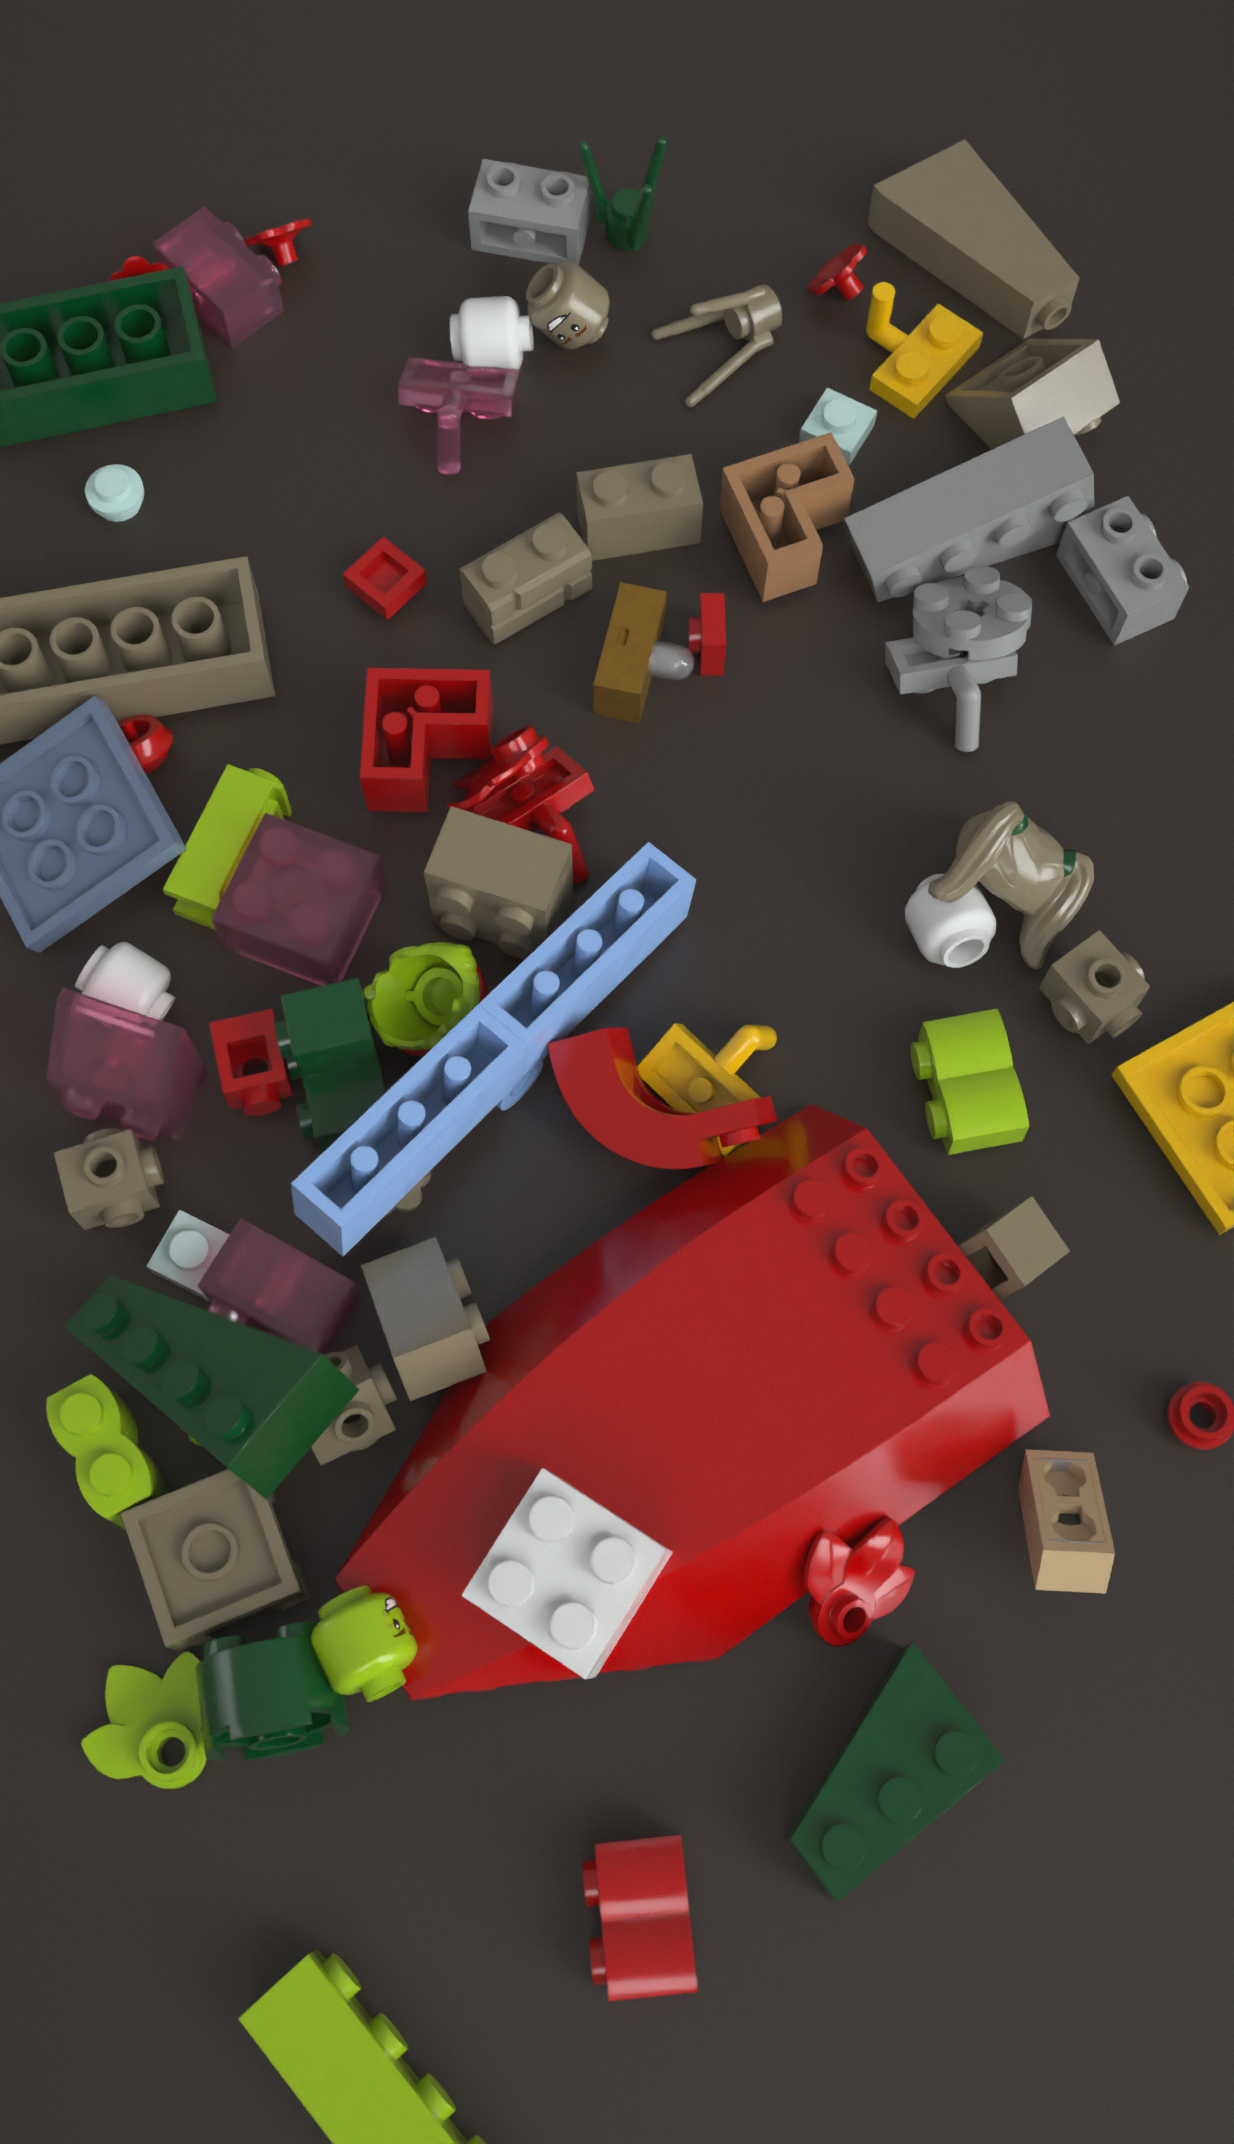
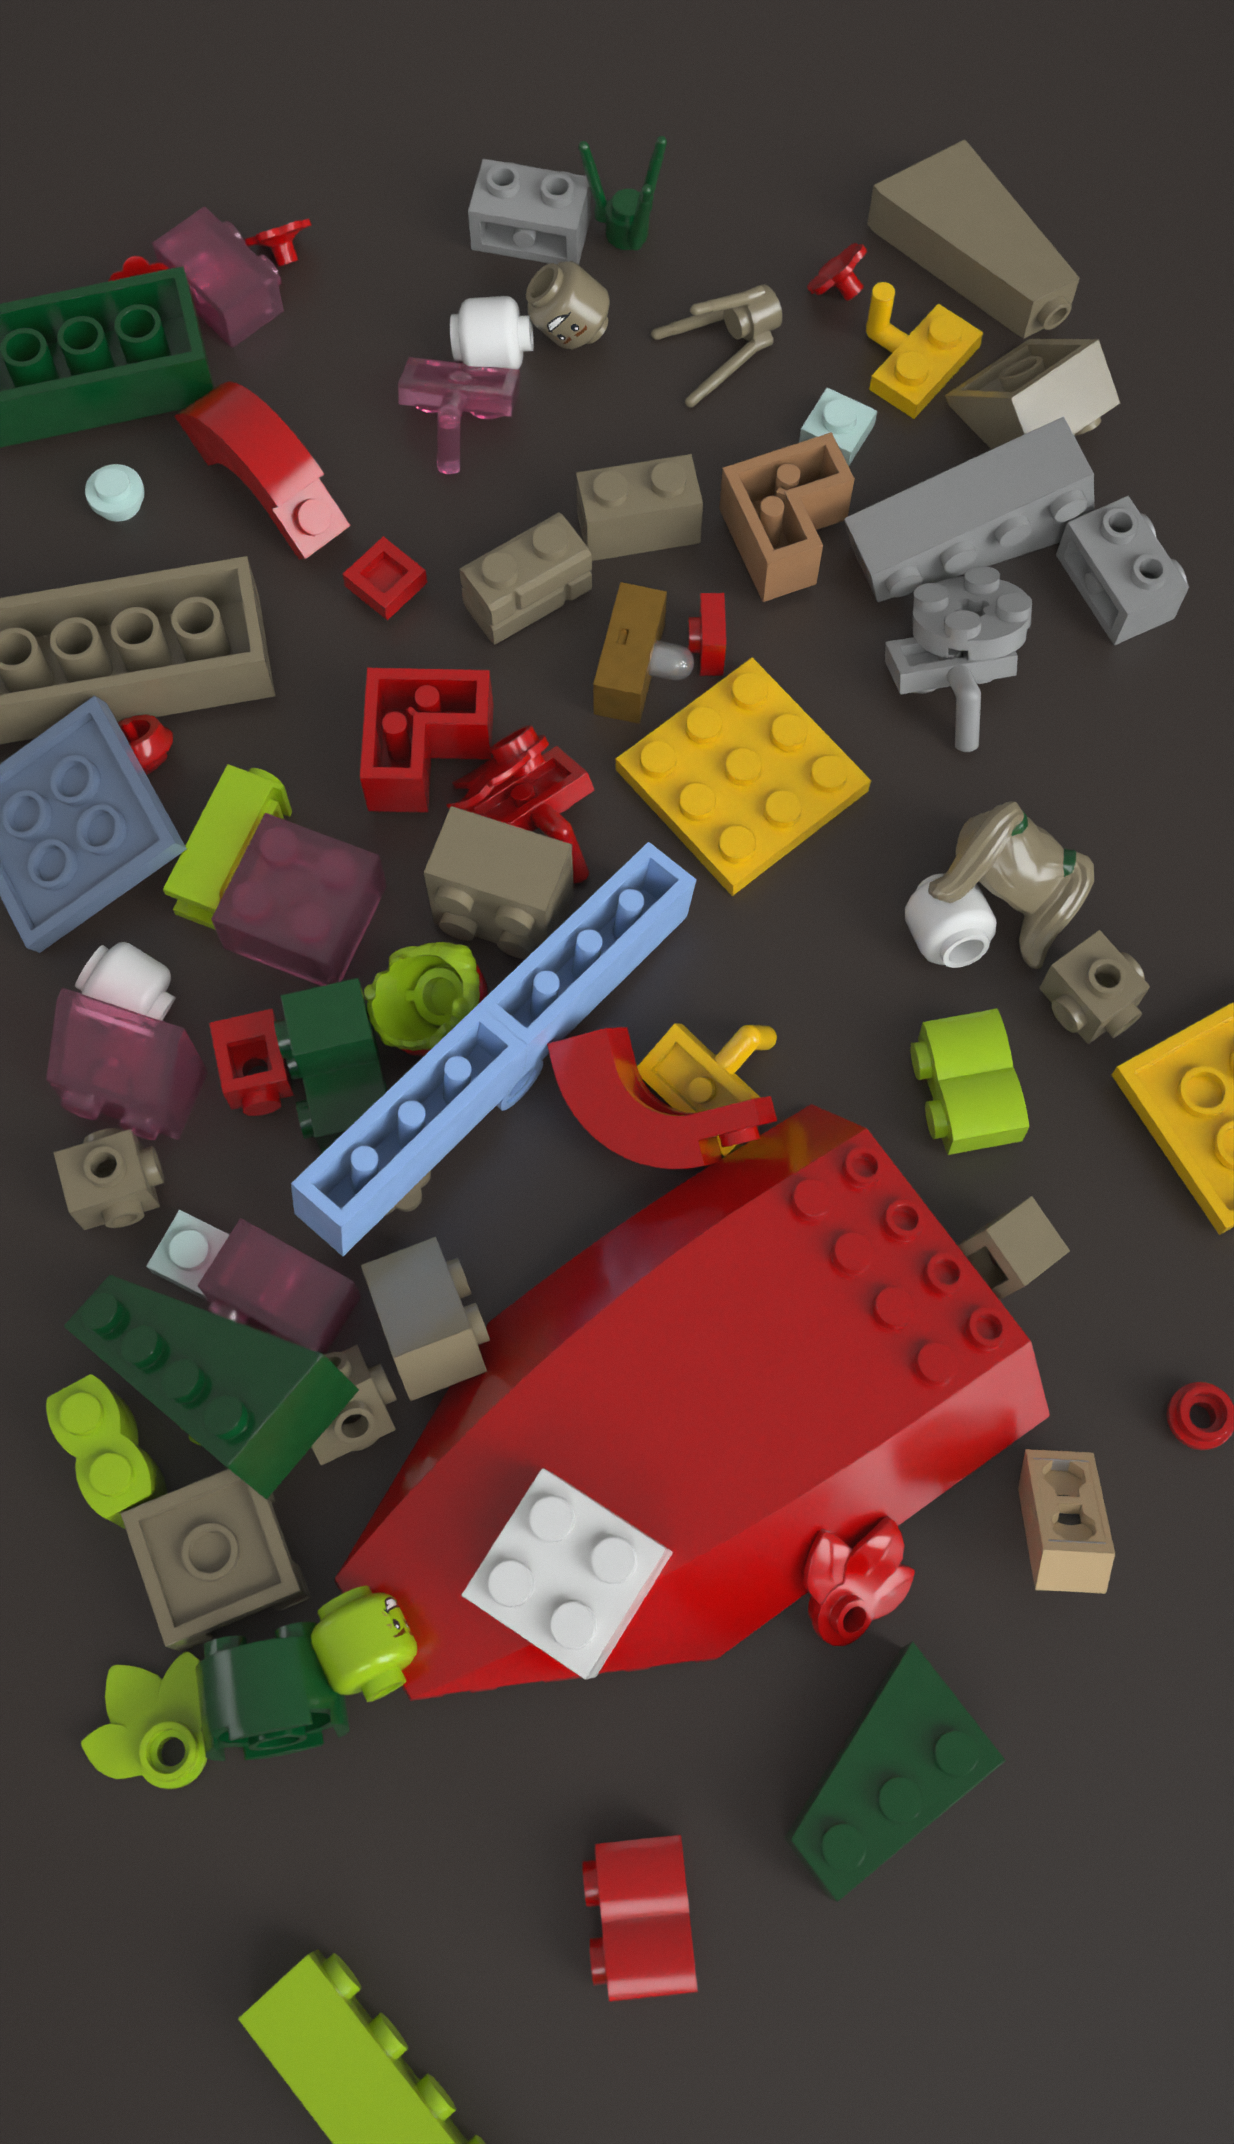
none -> red arch [174,381,350,560]
none -> yellow plate [616,657,871,896]

